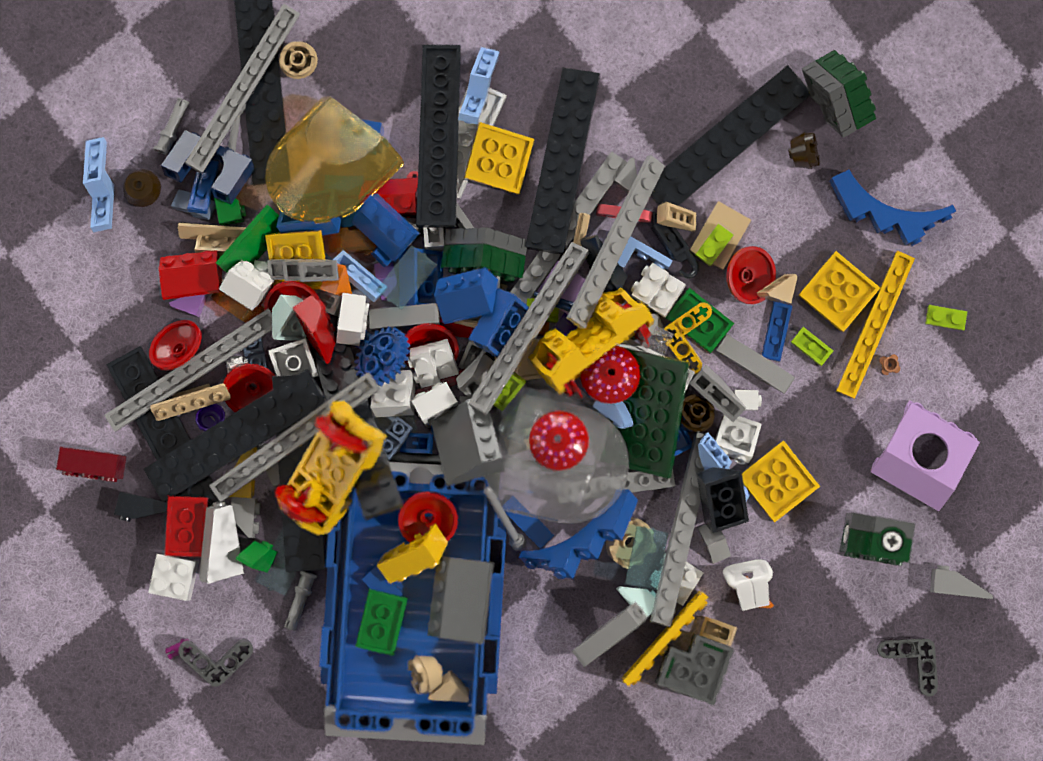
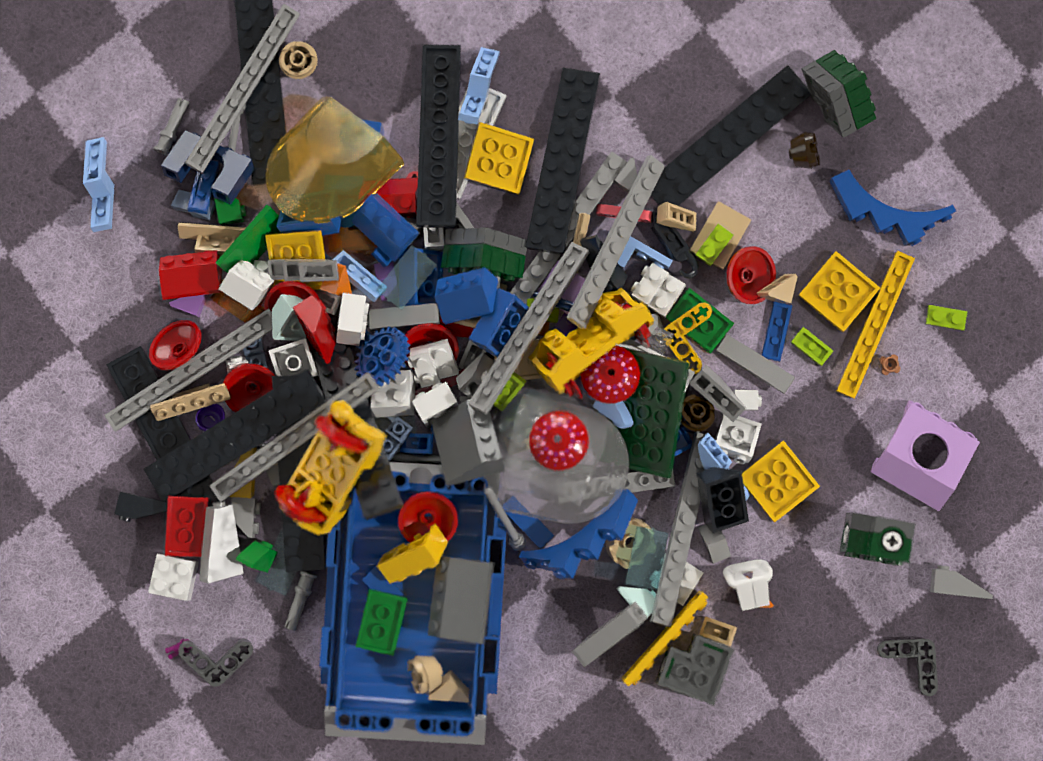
dark red brick [56,447,127,482] -> none
dark brown cone [123,169,161,207] -> none

